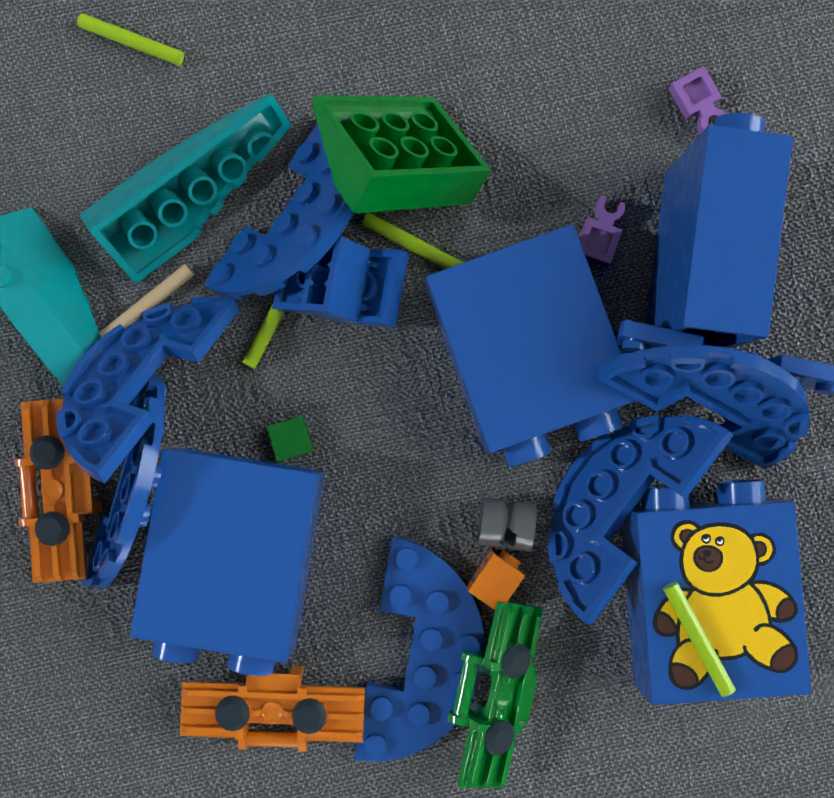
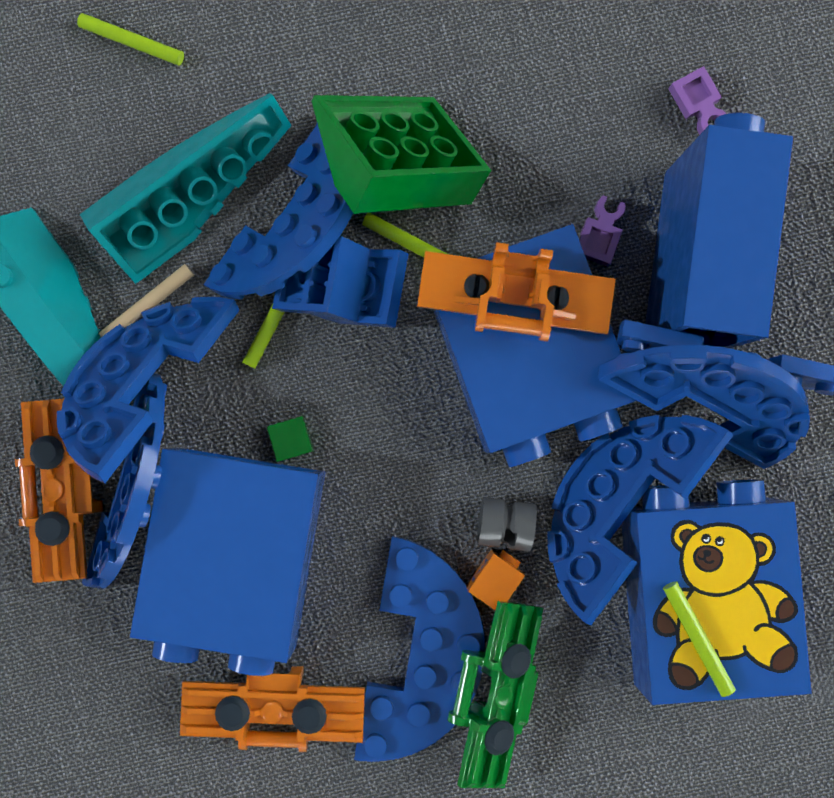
none -> orange piece [417,242,616,342]

